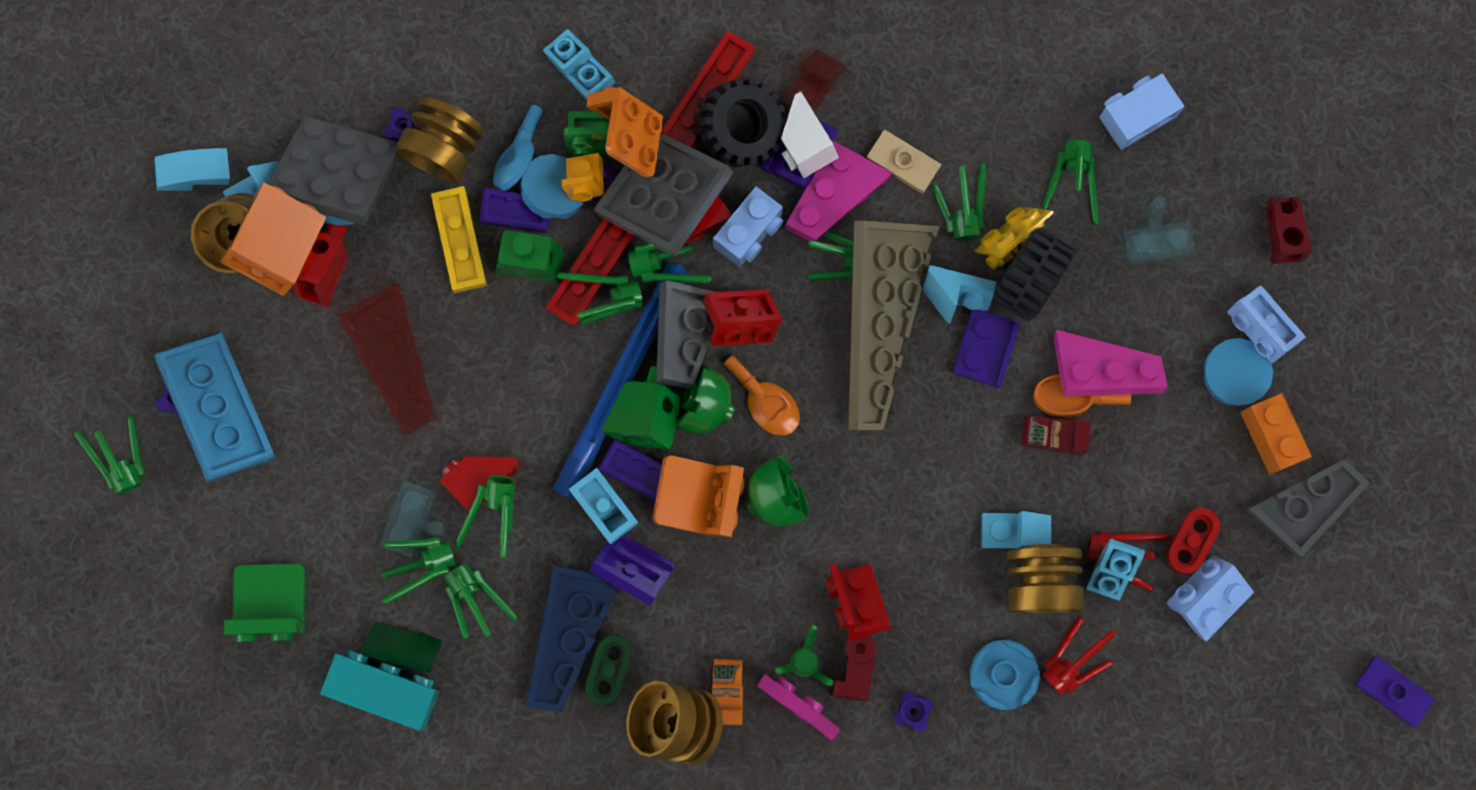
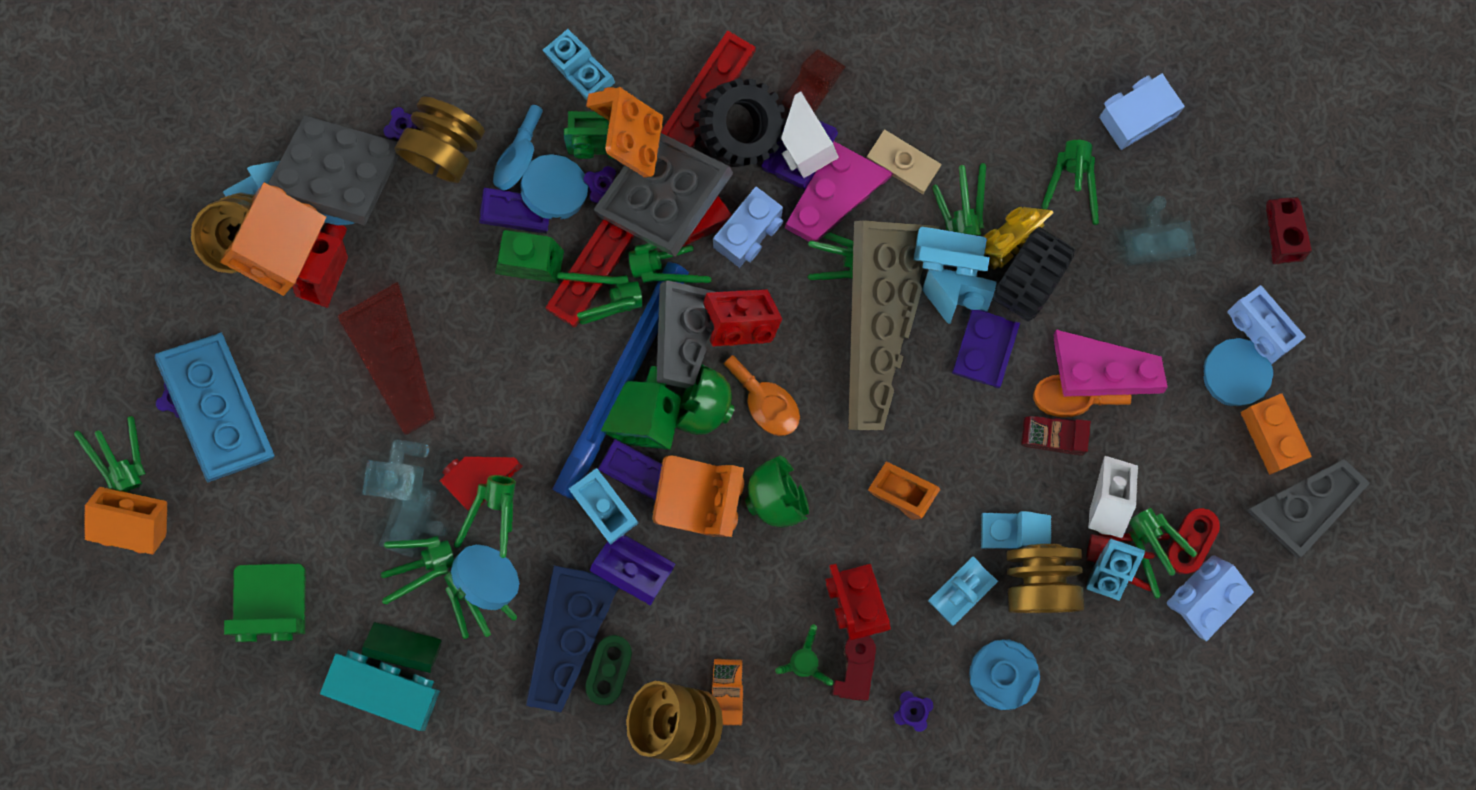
medium azure slope [154,148,230,191] -> none
yellow plate [431,186,487,294] -> none
light orange bracket [561,153,604,202] -> none
dark pink wing [757,674,840,741] -> none
red plant [1042,616,1116,696] -> none
dark purple plate [1354,656,1435,728] -> none
none -> orange brick [85,487,167,555]
none -> clear light blue plate [362,439,429,502]
none -> dark azure tile [451,544,520,610]
none -> orange slope [868,461,940,520]
none -> medium azure bracket [913,227,990,277]
none -> medium azure hips [928,556,998,626]
none -> white slope [1088,456,1138,538]
none -> green plant [1129,508,1197,598]

